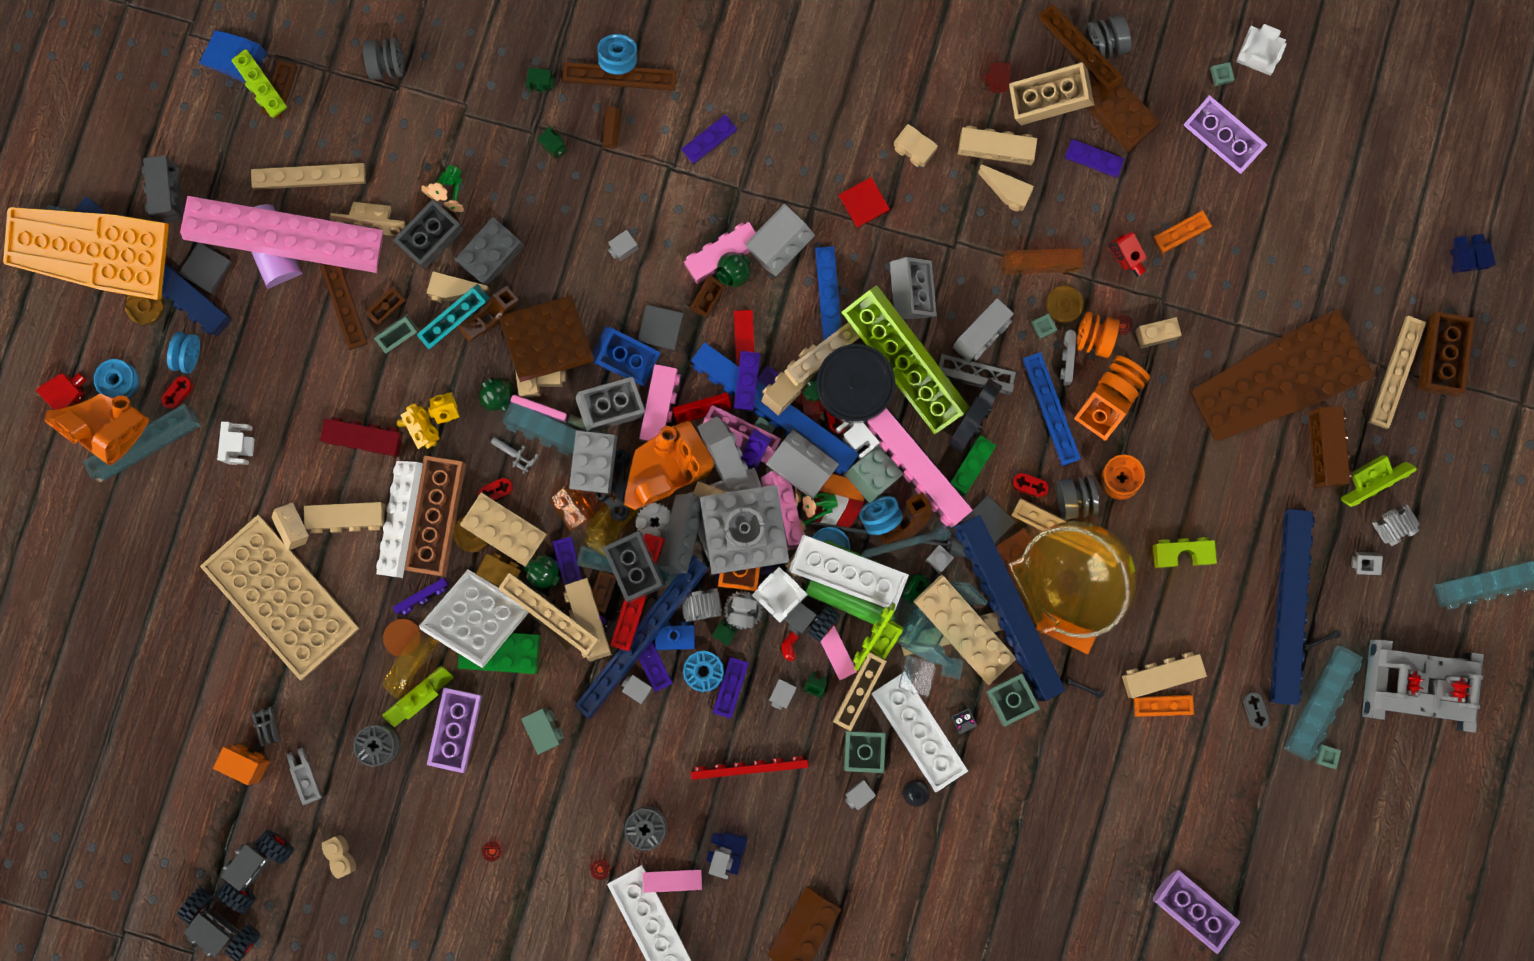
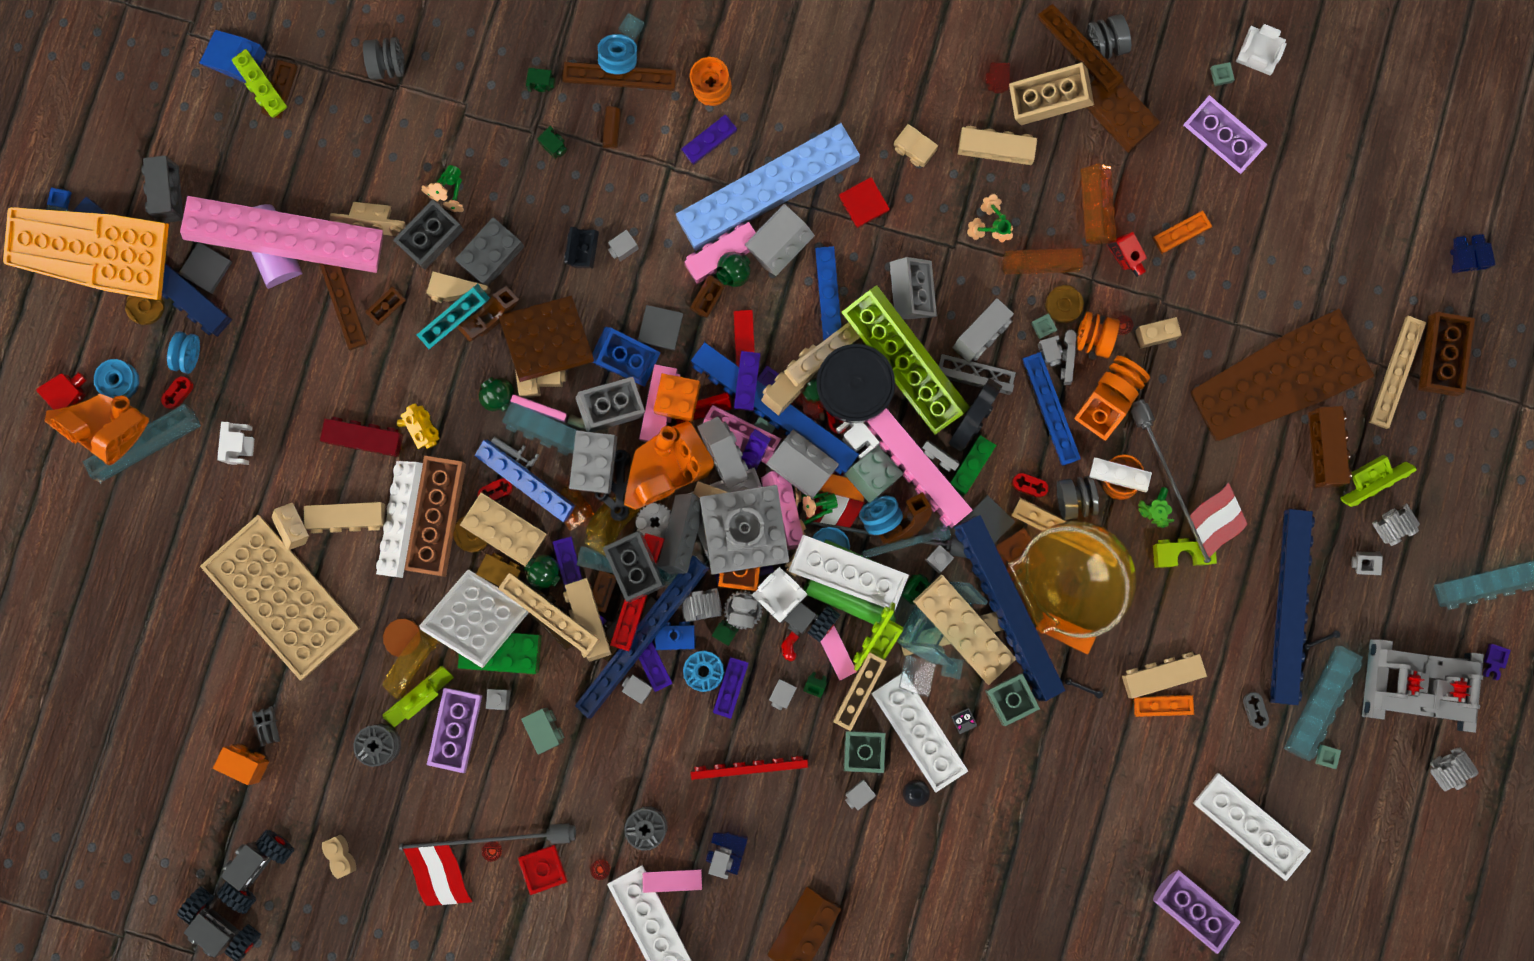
tan plate [251,163,366,190] -> none
light grey hinge [287,747,323,805] -> none
sand green piece [374,314,418,354] -> none
dark purple plate [393,578,450,615] -> none
yellow brick [428,392,459,424] -> none
tan slope [978,164,1034,212] -> none
dark purple plate [1064,139,1125,178] -> none
none -> blue tile [47,188,72,211]
none -> flag [399,823,576,906]
none -> plate [474,440,576,522]
none -> light grey brick [486,689,510,710]
none -> red tile [518,844,568,895]
none -> black bracket [564,227,599,269]
none -> clear light blue plate [619,13,645,40]
none -> orange brick [653,373,701,422]
none -> light blue brick [676,123,860,251]
none -> orange wheel [689,57,732,106]
none -> light grey plate [922,440,959,471]
none -> light nougat plant [967,194,1013,242]
none -> light grey brick [1037,336,1063,367]
none -> clear orange brick [1081,164,1116,245]
none -> white plate [1089,458,1152,492]
none -> flag [1130,400,1247,563]
none -> bright green plant [1138,487,1174,528]
none -> white plate [1193,773,1311,881]
none -> light grey brick [1430,747,1479,791]
none -> dark purple plate [1483,644,1511,680]

